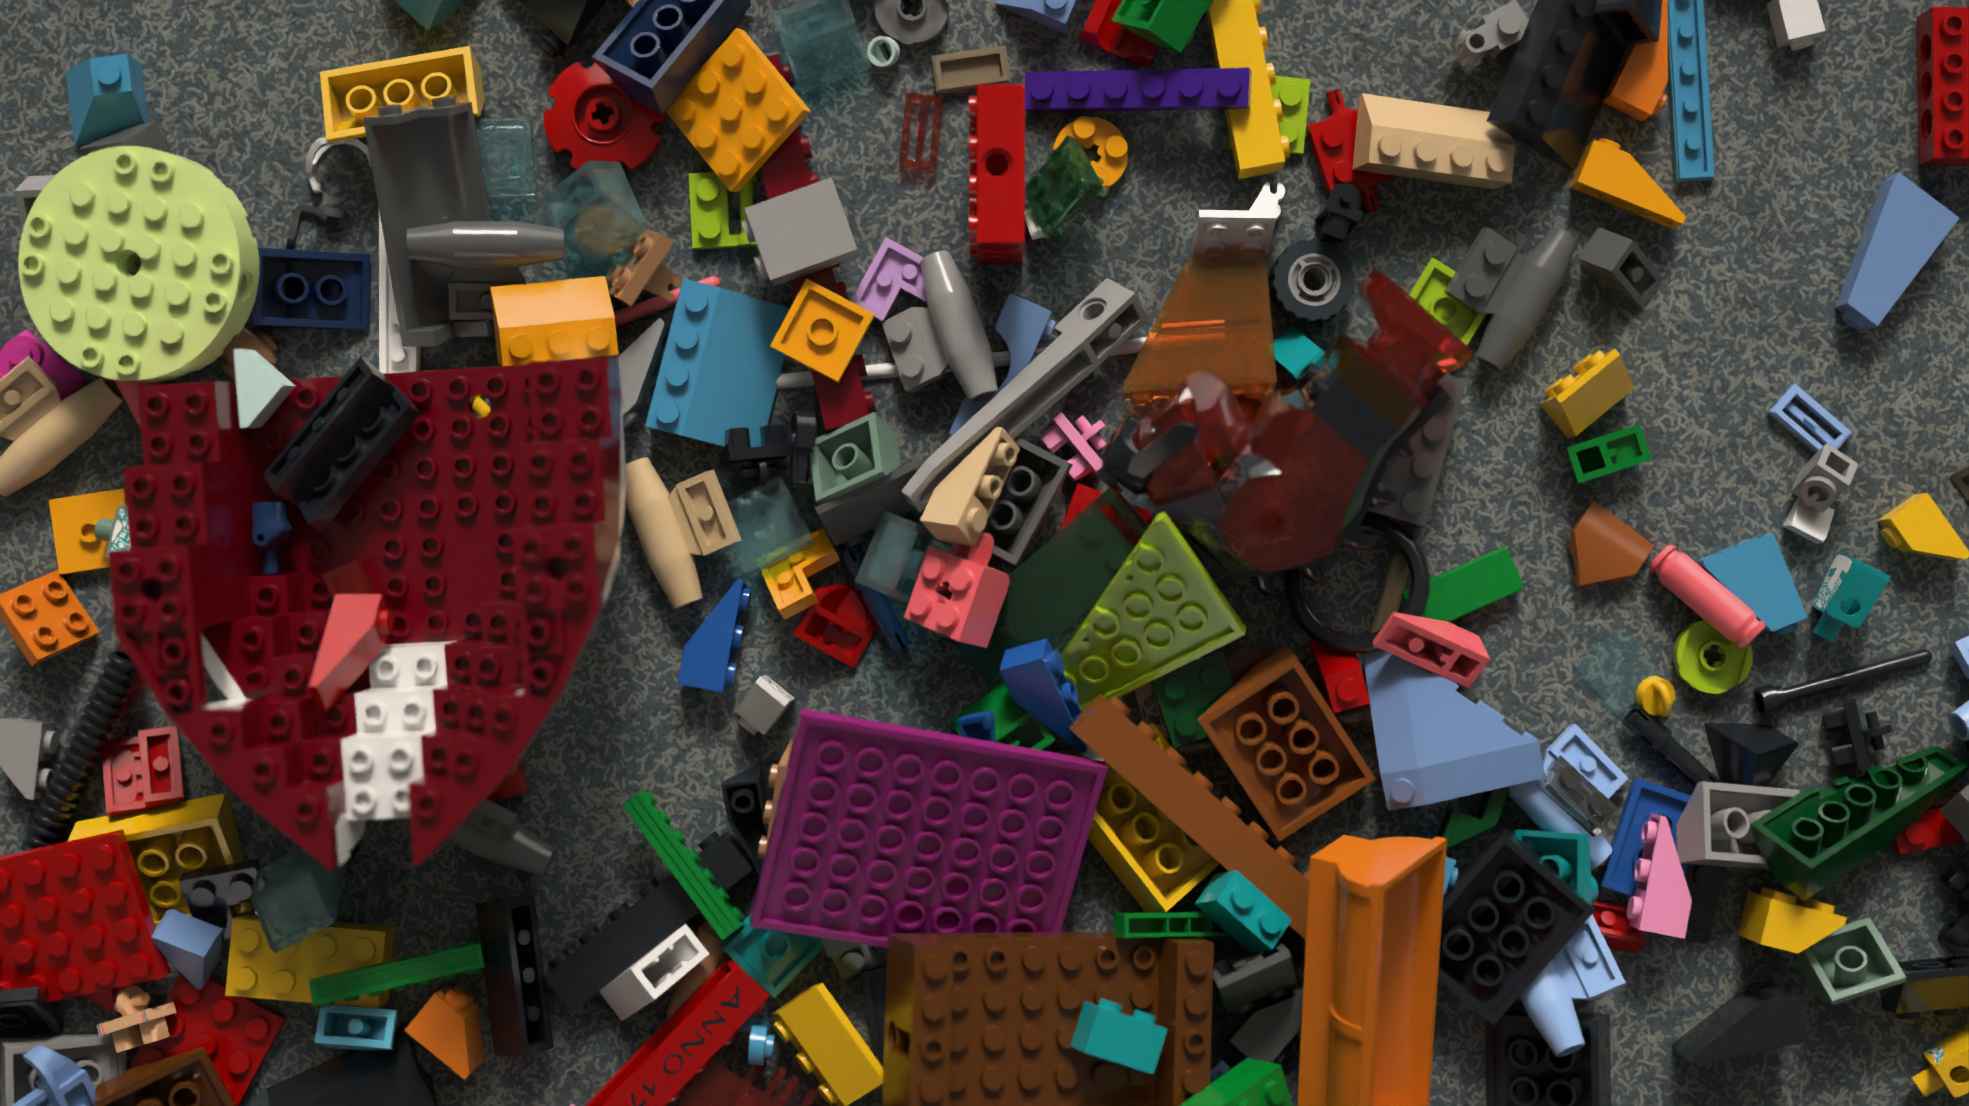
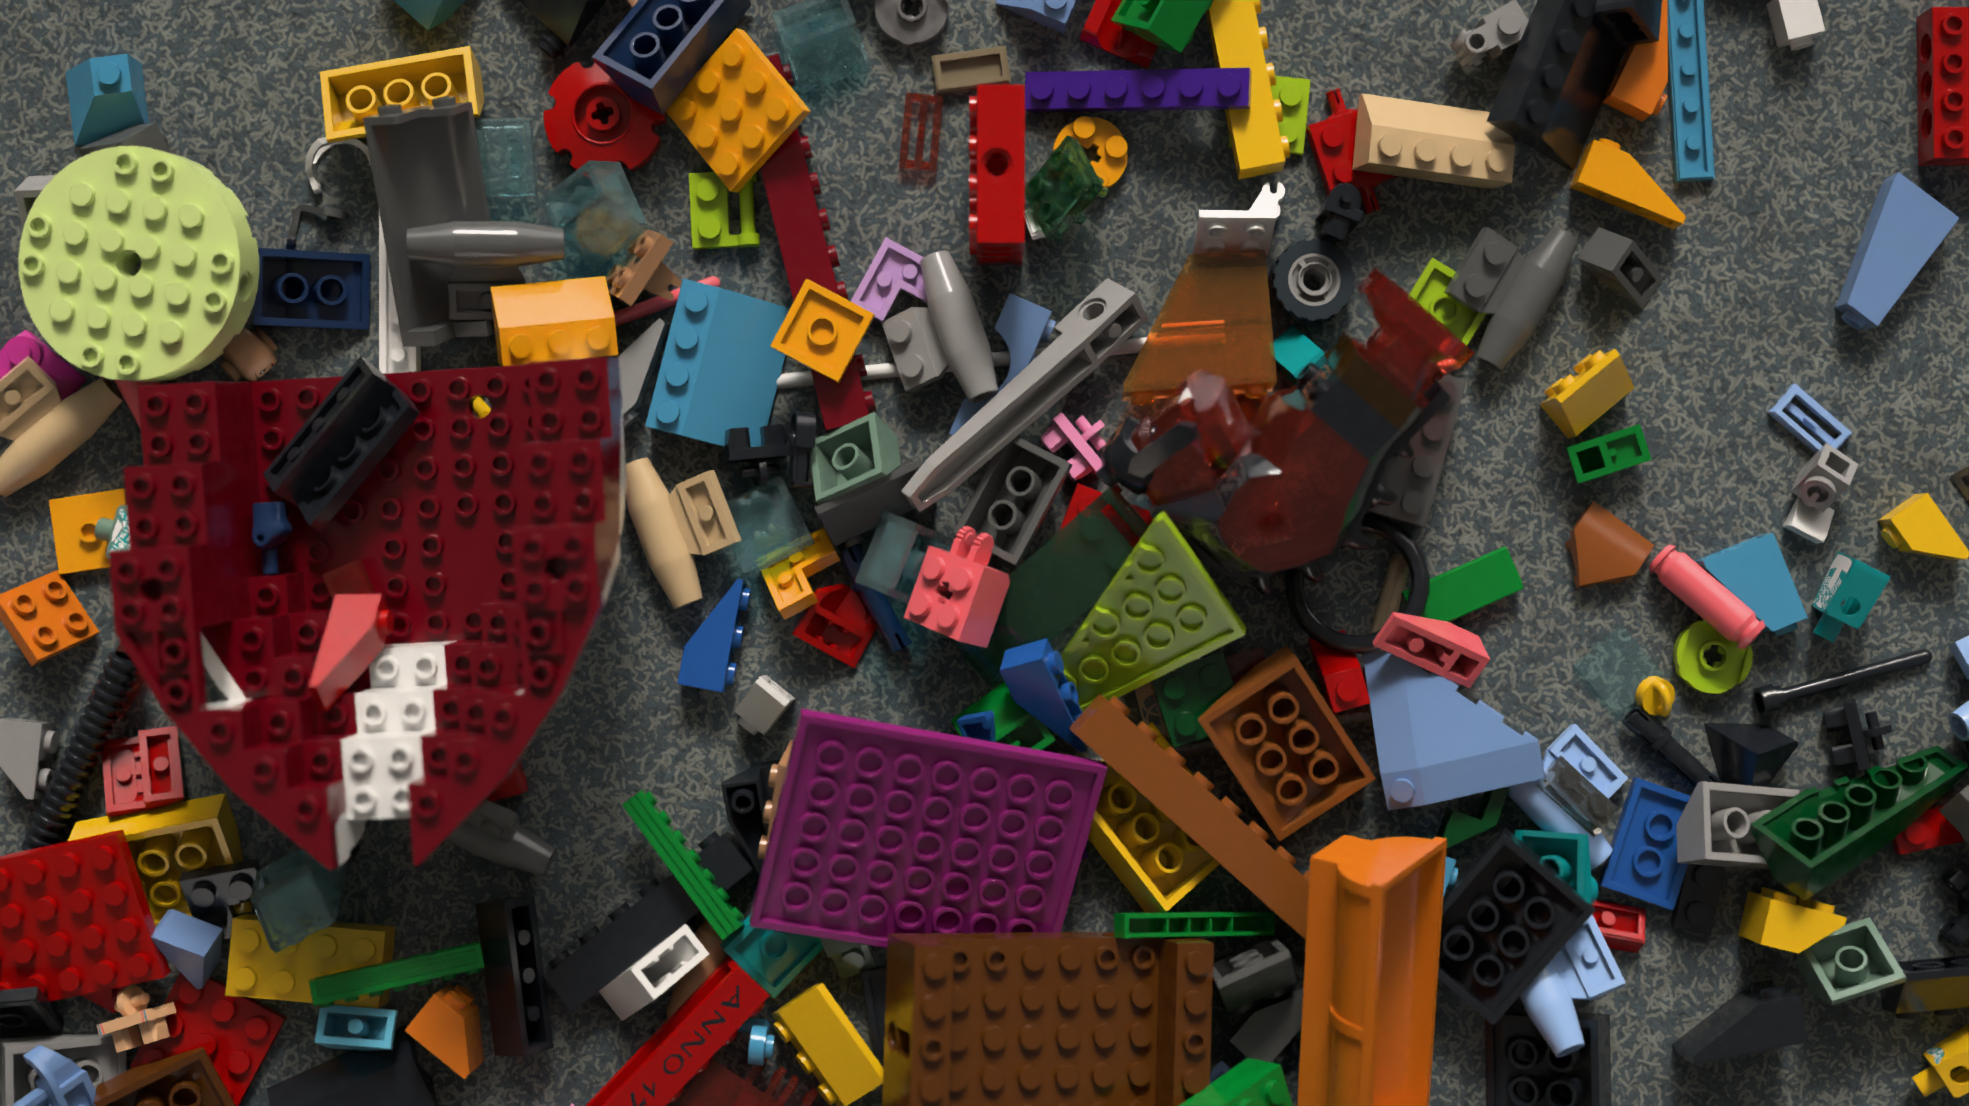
light aqua slope [233,349,296,428] -> none
light grey brick [742,177,860,287] -> none
light aqua hinge [867,36,900,67] -> none
tan slope [920,427,1020,546] -> none
teal brick [1070,998,1168,1075] -> none
teal brick [1195,870,1292,953] -> none
bright pink slope [1627,813,1692,939] -> none

